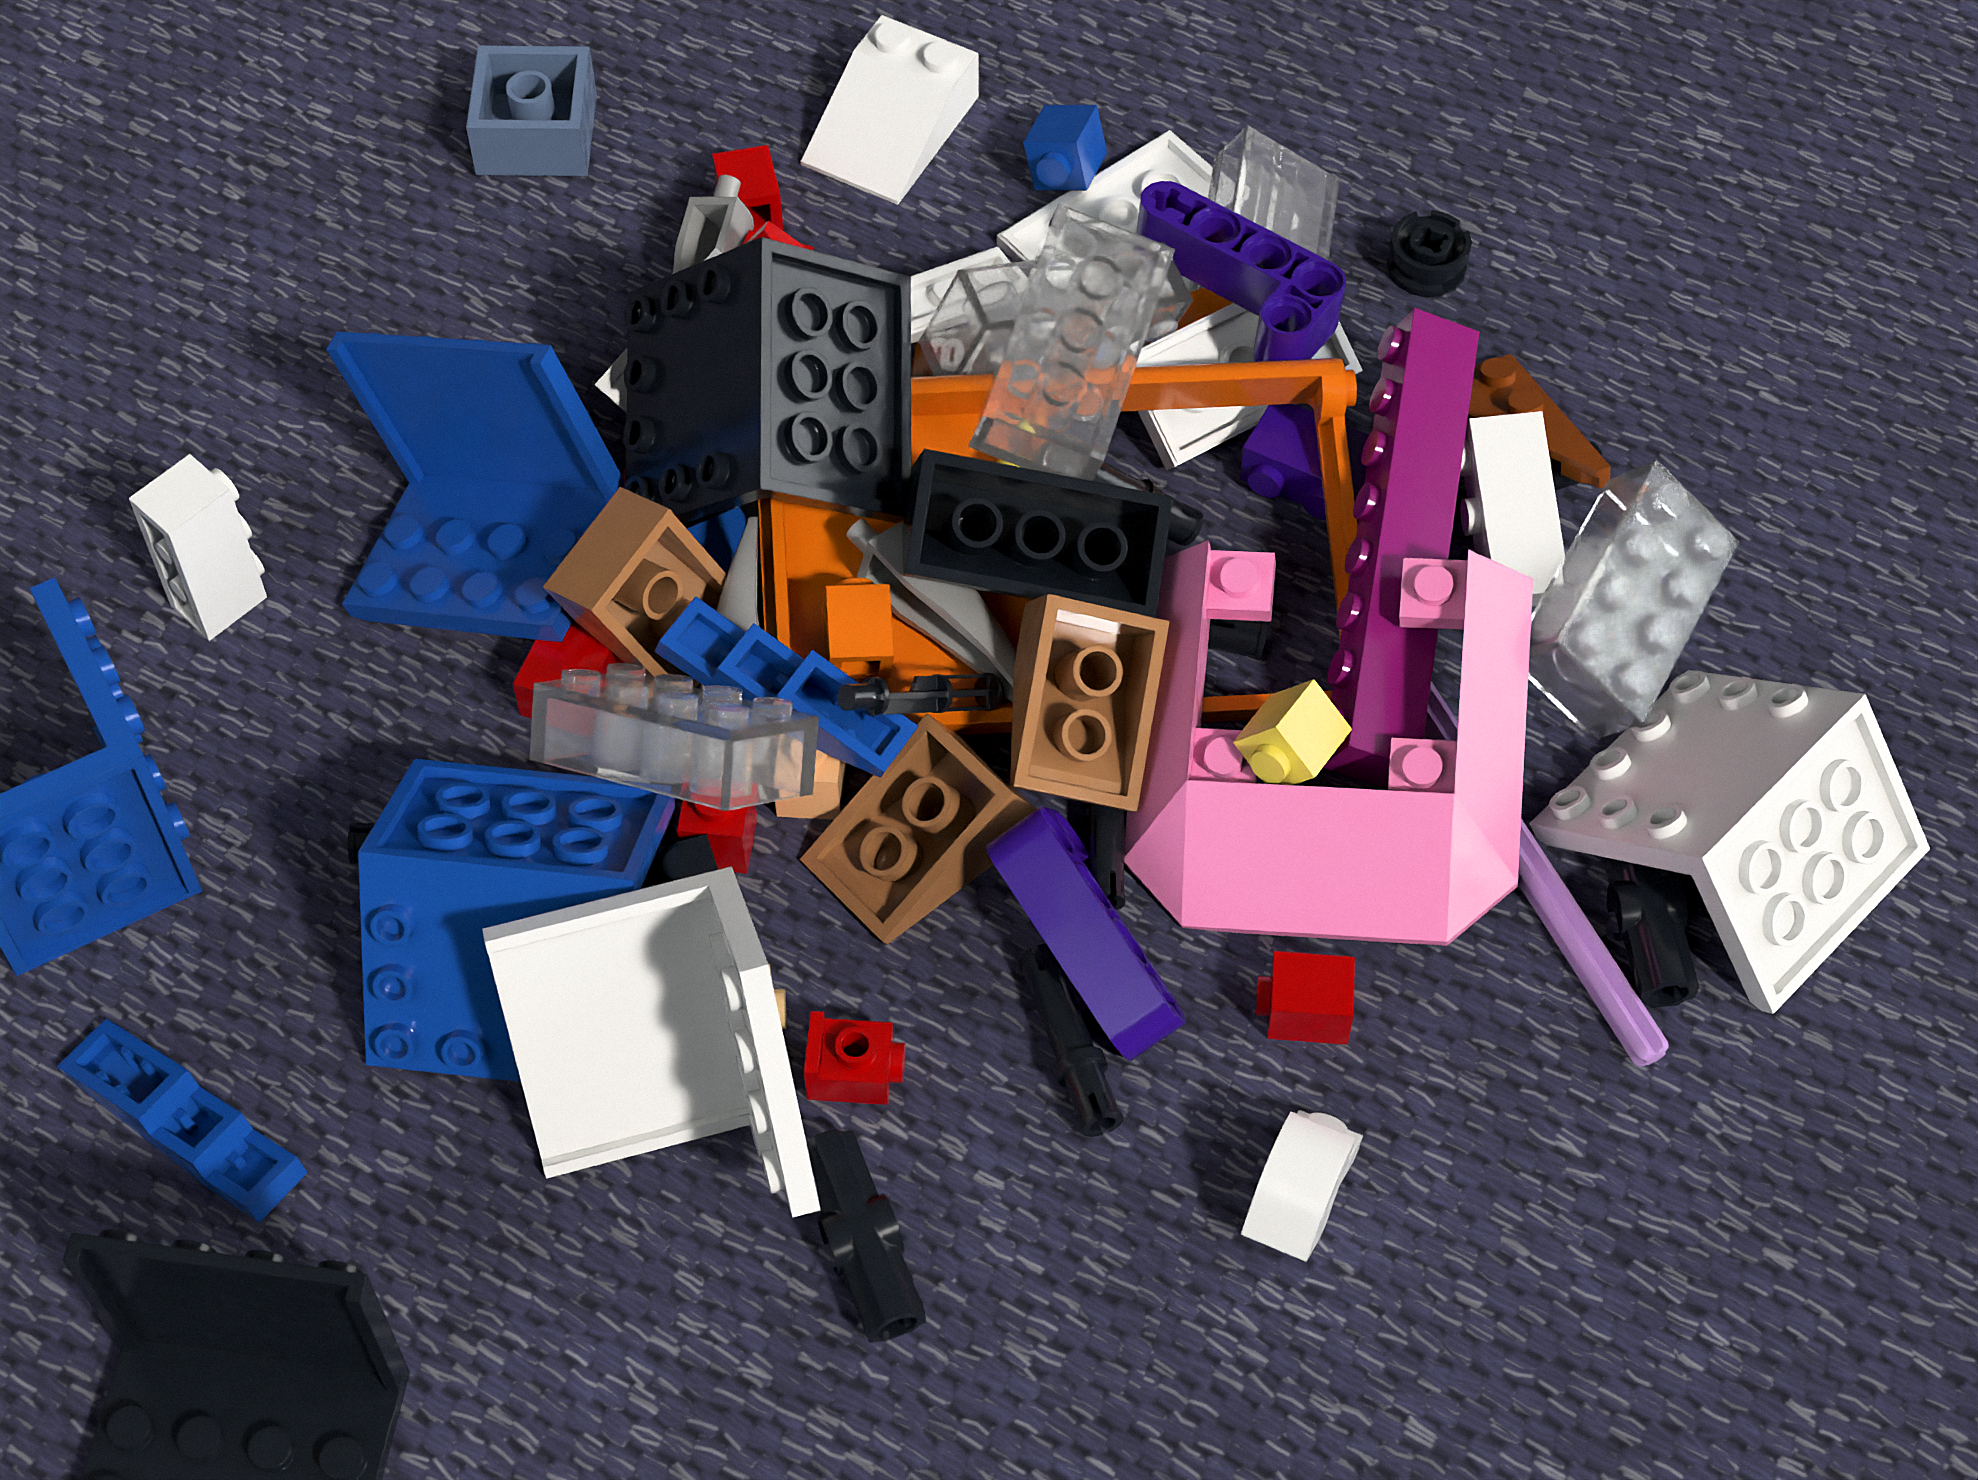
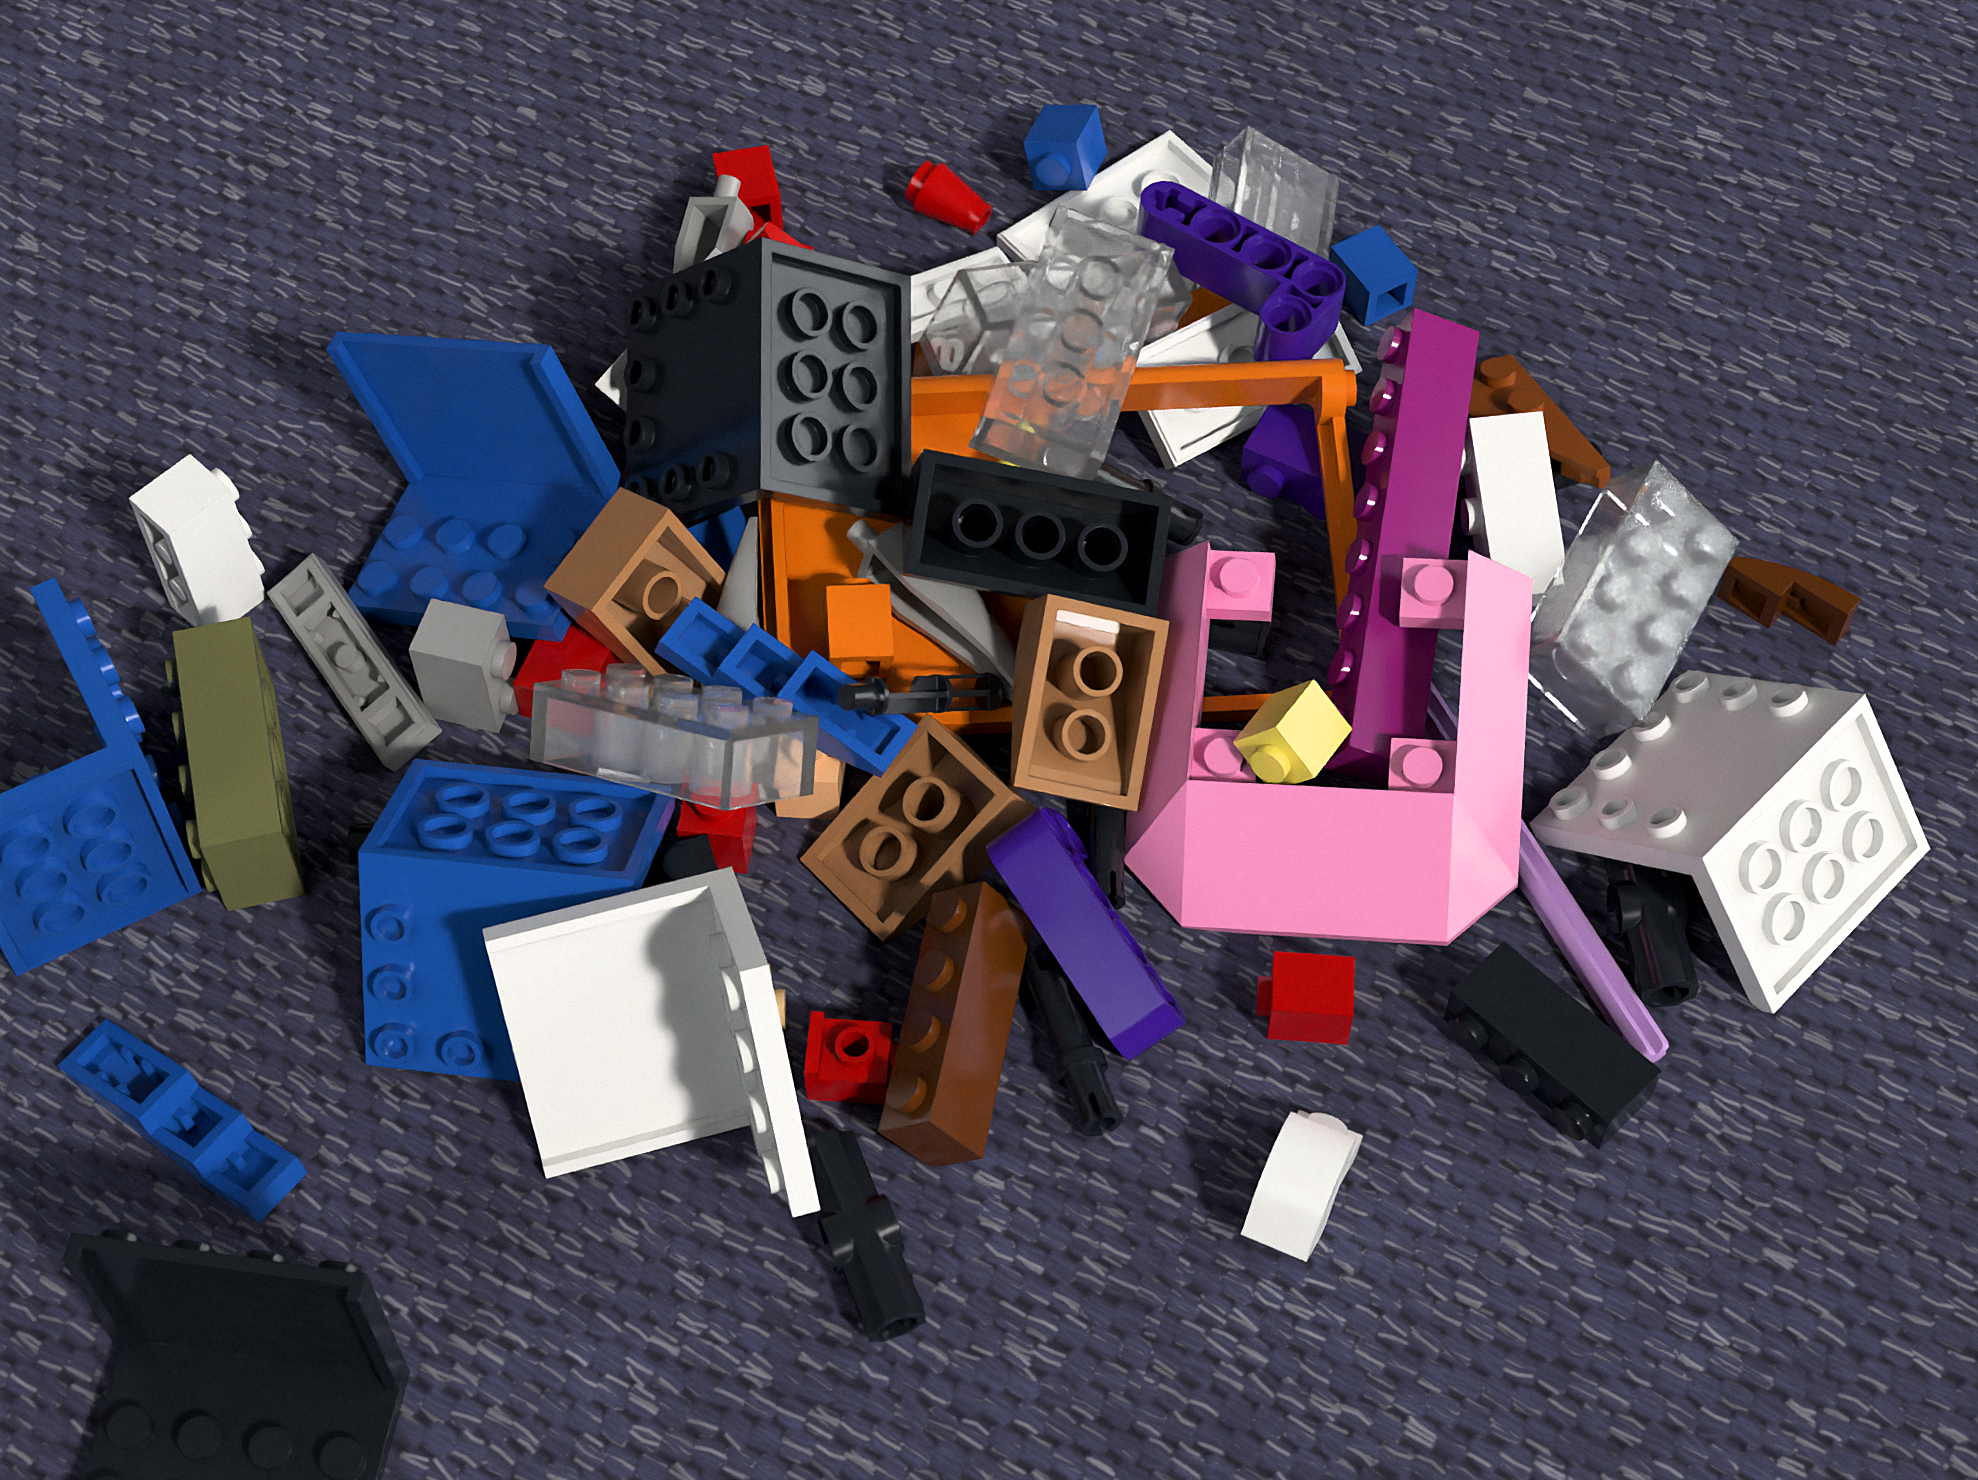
sand blue brick [466,46,597,176] -> none
white slope [801,15,979,205] -> none
black wheel [1387,210,1472,298] -> none
none -> olive brick [165,616,306,911]
none -> light grey plate [267,553,442,772]
none -> light grey brick [408,598,519,733]
none -> reddish brown brick [878,881,1033,1167]
none -> red cone [905,160,993,235]
none -> blue brick [1329,225,1418,327]
none -> black brick [1443,941,1662,1150]
none -> reddish brown slope [1716,556,1861,646]

